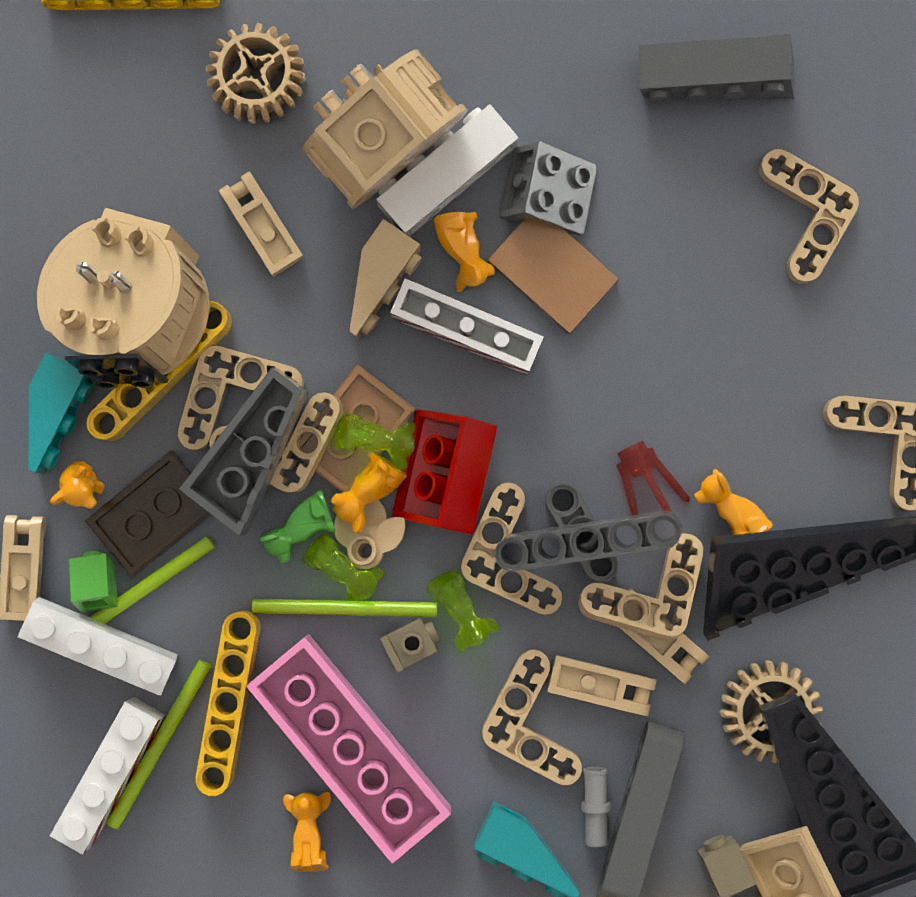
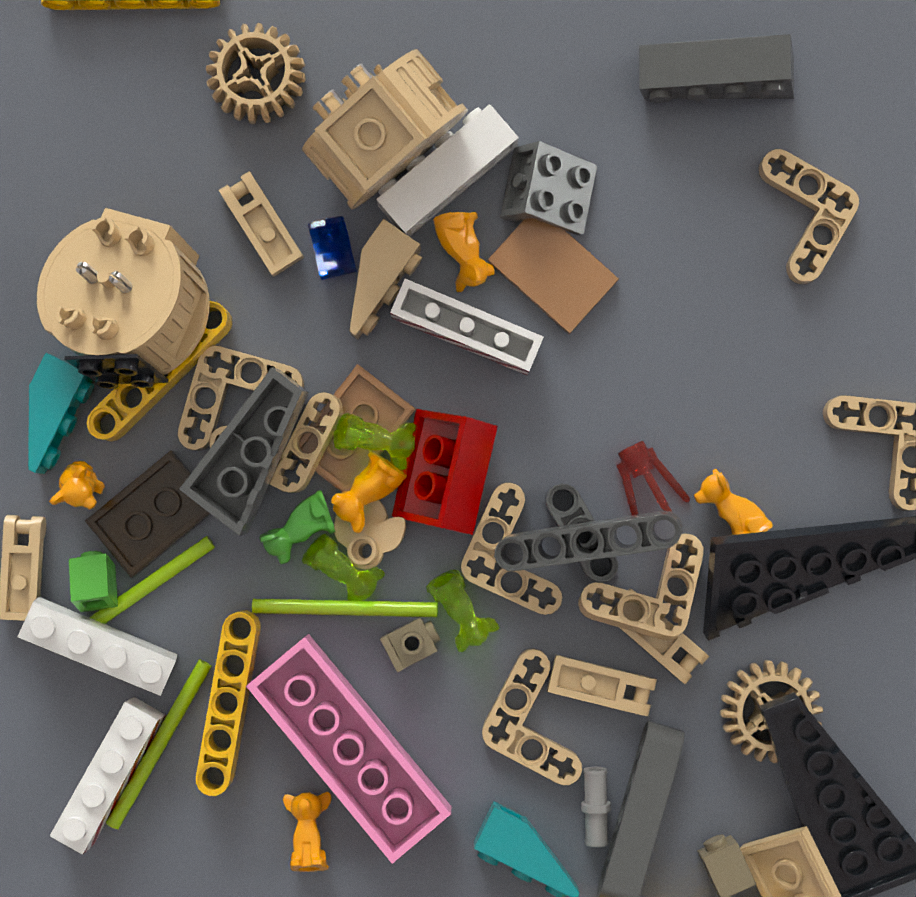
none -> clear blue bracket [308,216,357,280]

